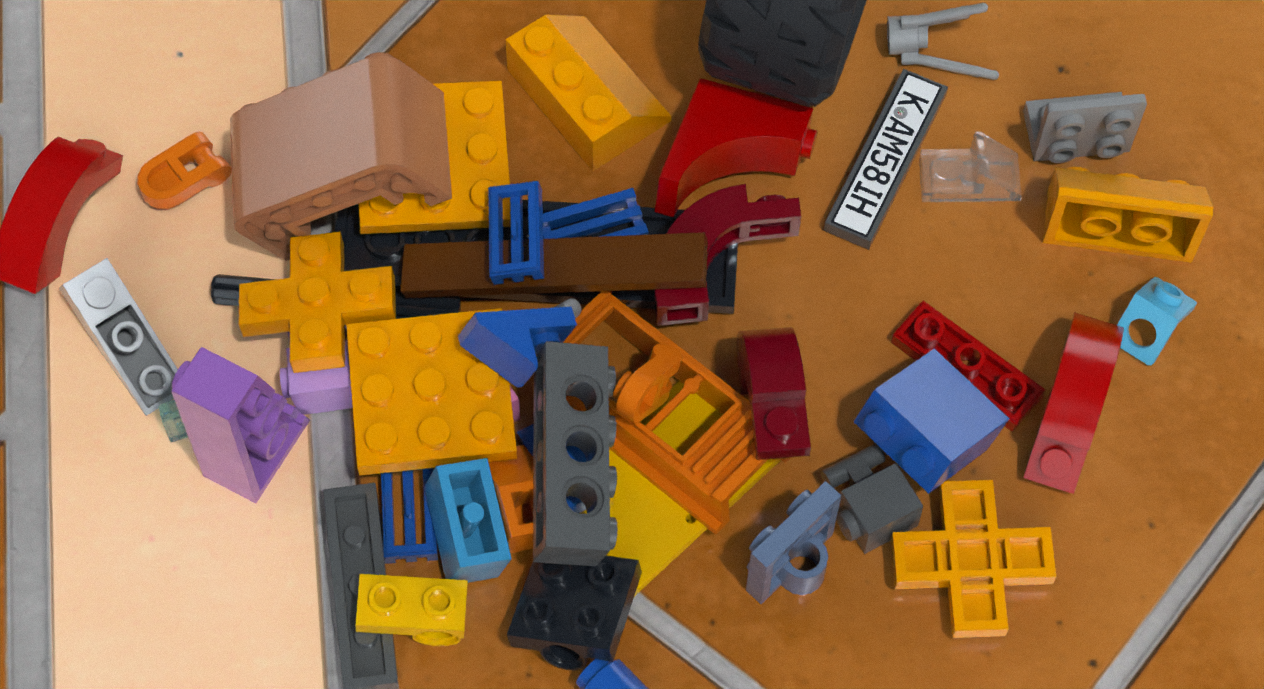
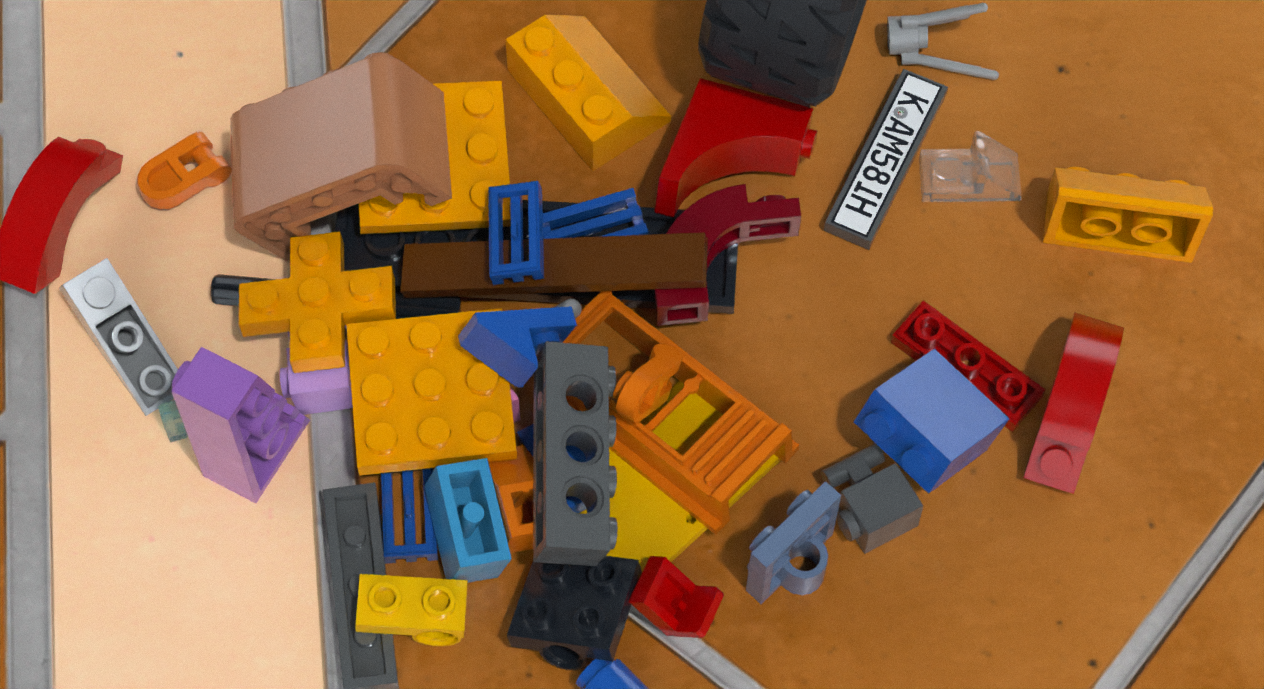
dark red arch [736,327,811,460] -> none
light orange plate [891,480,1056,638] -> none
light grey bracket [1023,92,1147,163] -> none
medium azure bracket [1117,277,1197,366] -> none
none -> red bracket [628,556,724,638]

